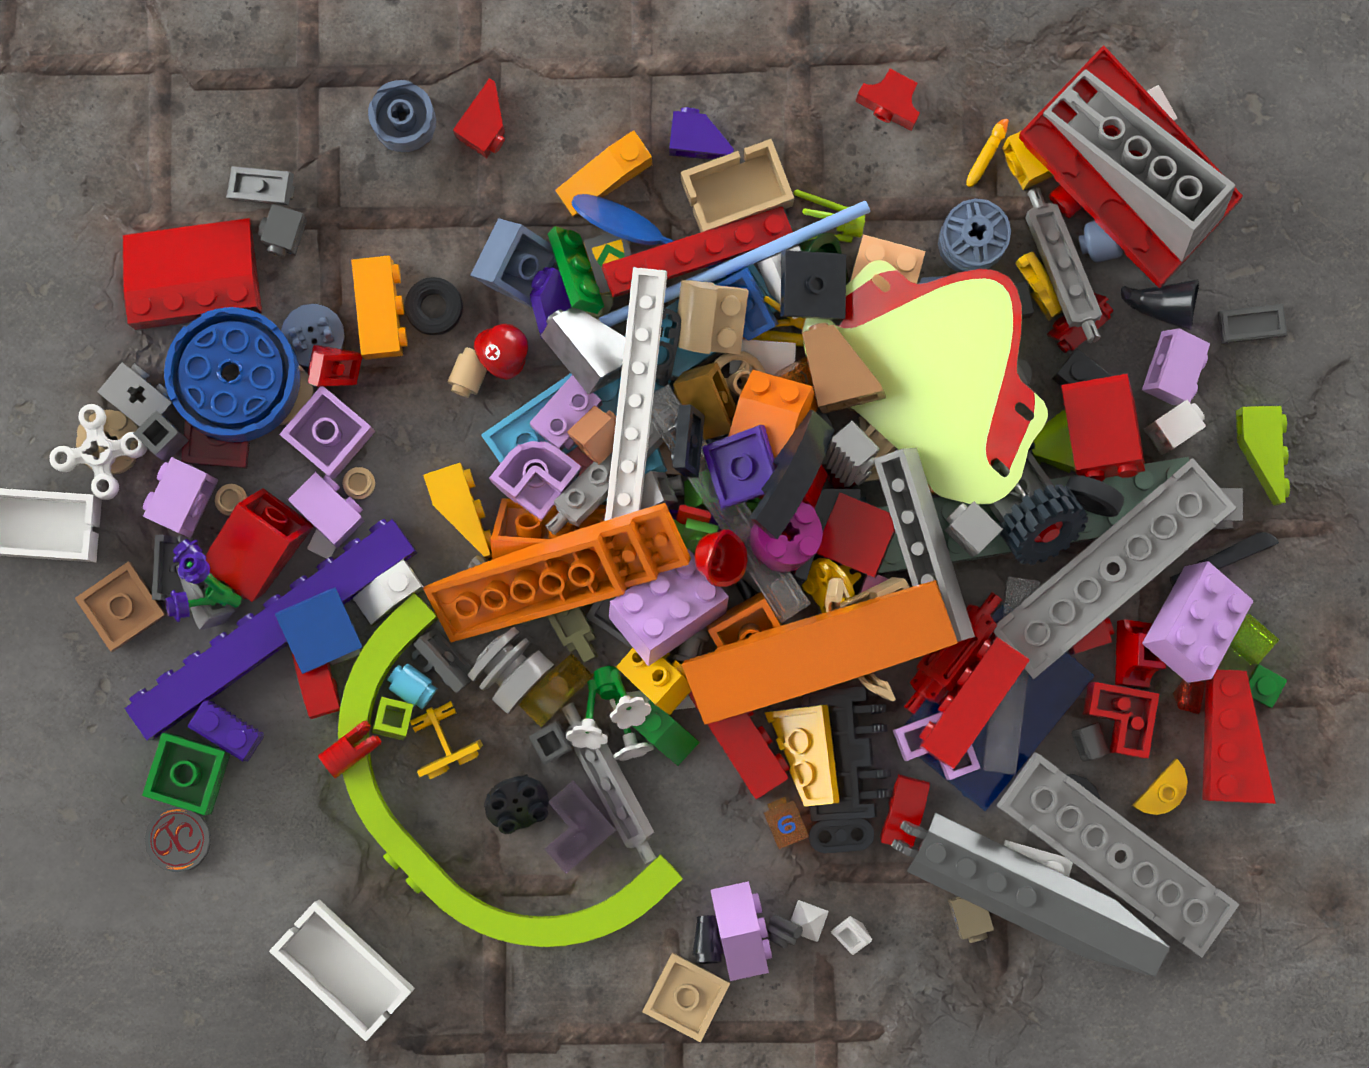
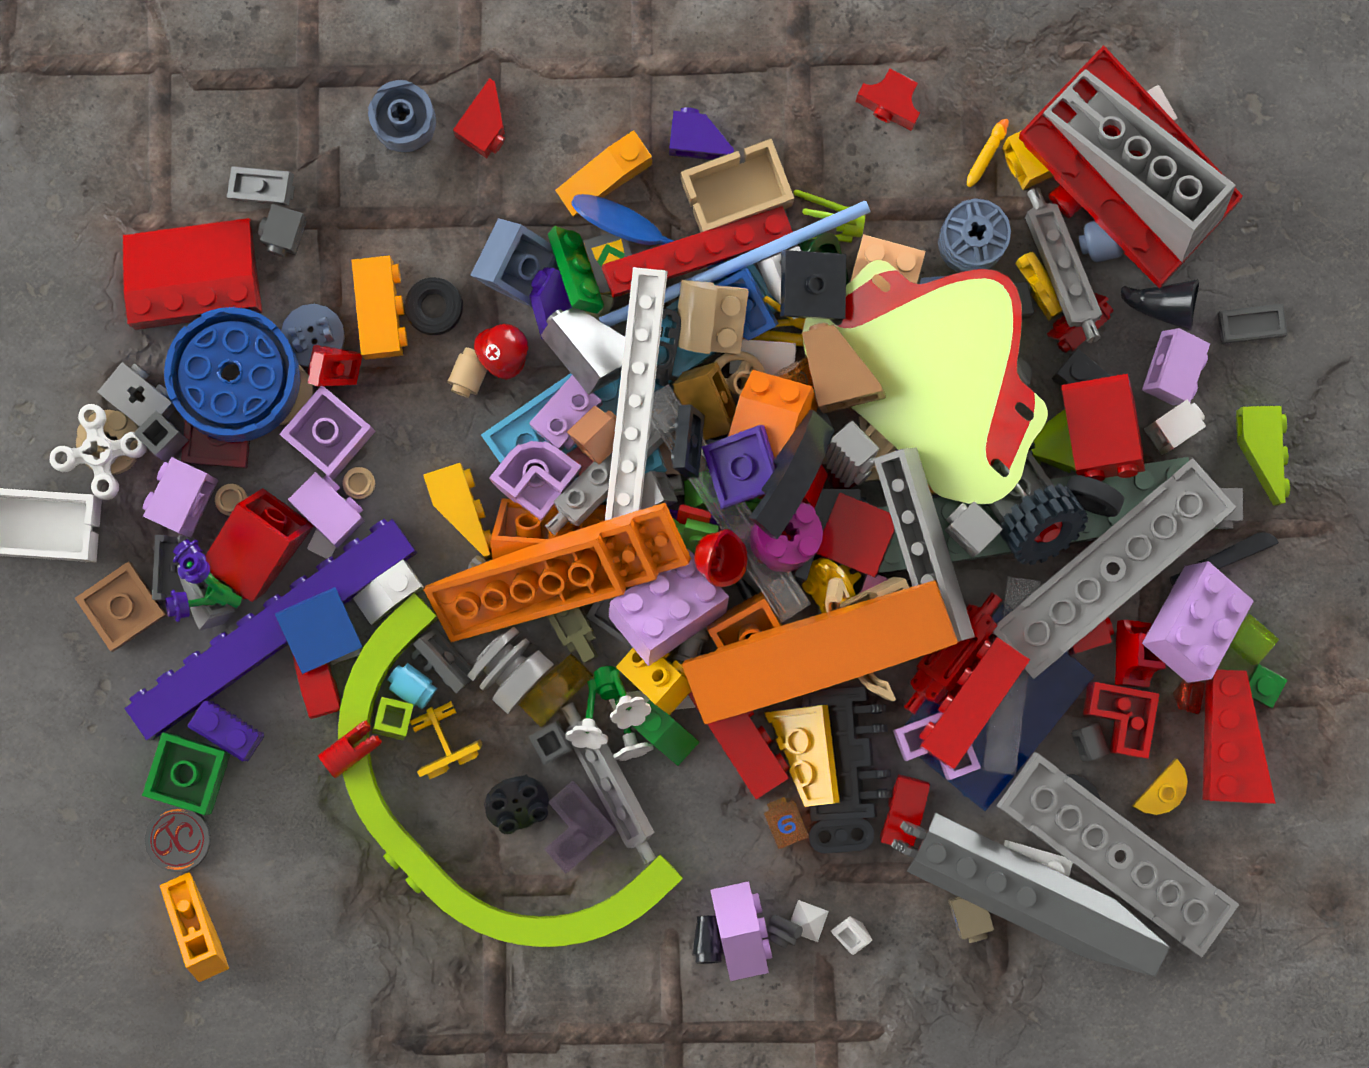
white piece [269,900,415,1041] -> none
tan plate [642,952,730,1042] -> none
none -> light orange slope [160,872,229,982]

